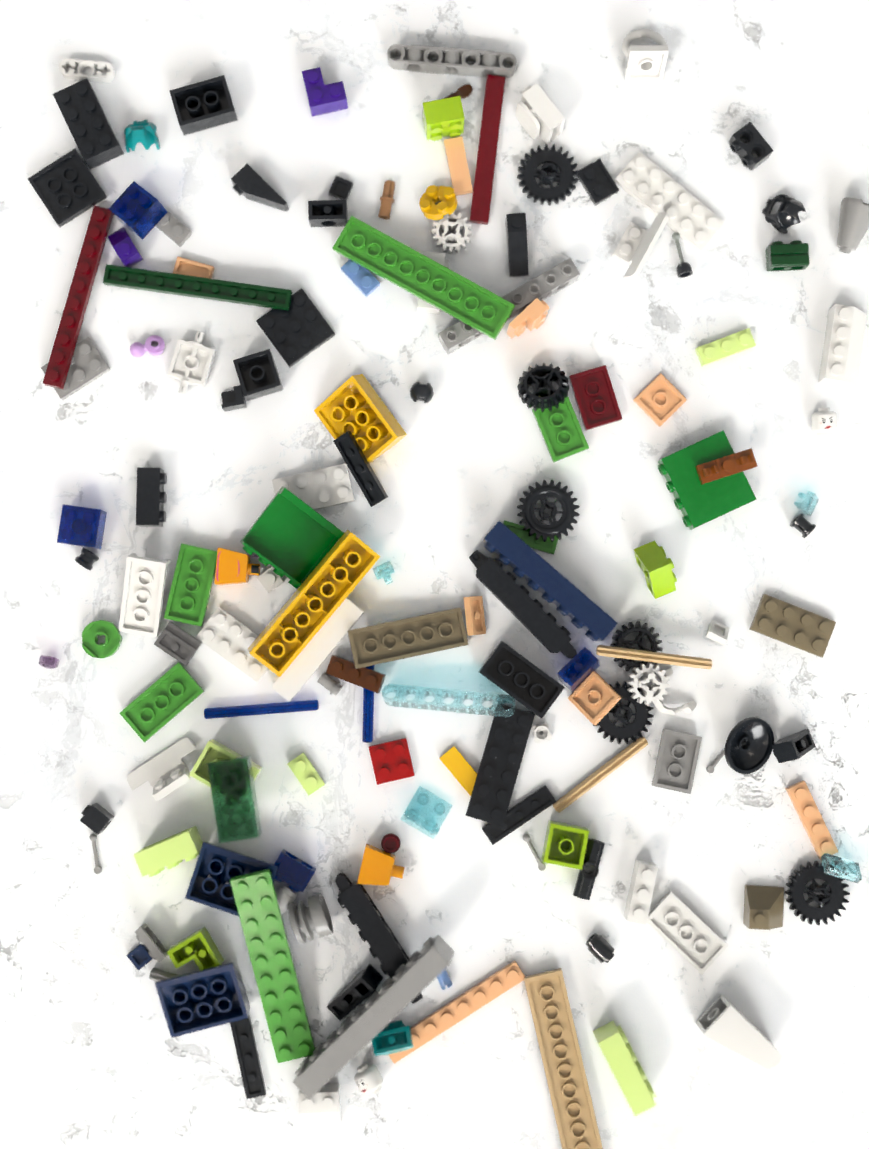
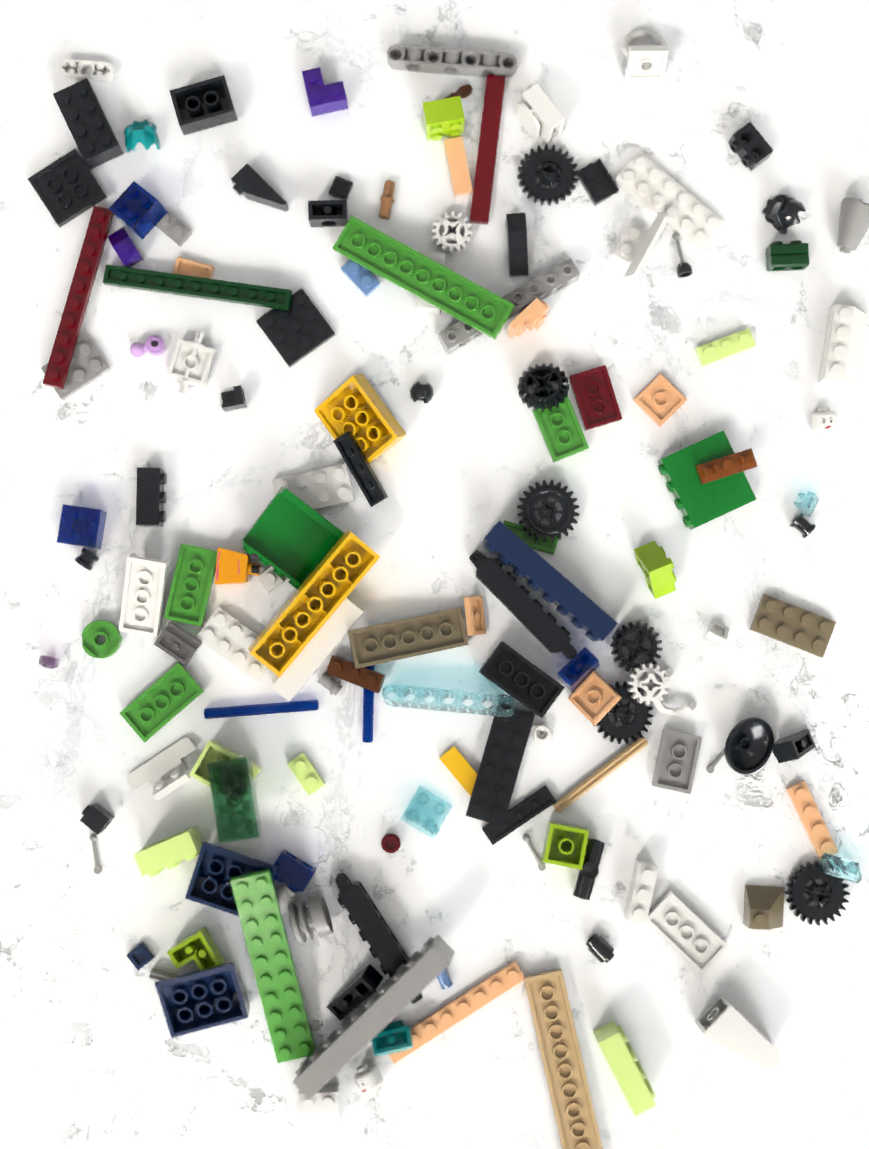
light grey plate [135,923,168,963] -> none
black tile [230,1015,267,1099] -> none
black brick [233,349,283,401] -> none
light orange torso [357,844,405,886] -> none
red plate [369,738,415,785] -> none
clear light blue tile [373,561,395,585] -> none
yellow plate [419,185,458,220] -> none
tan axle [596,645,712,669] -> none

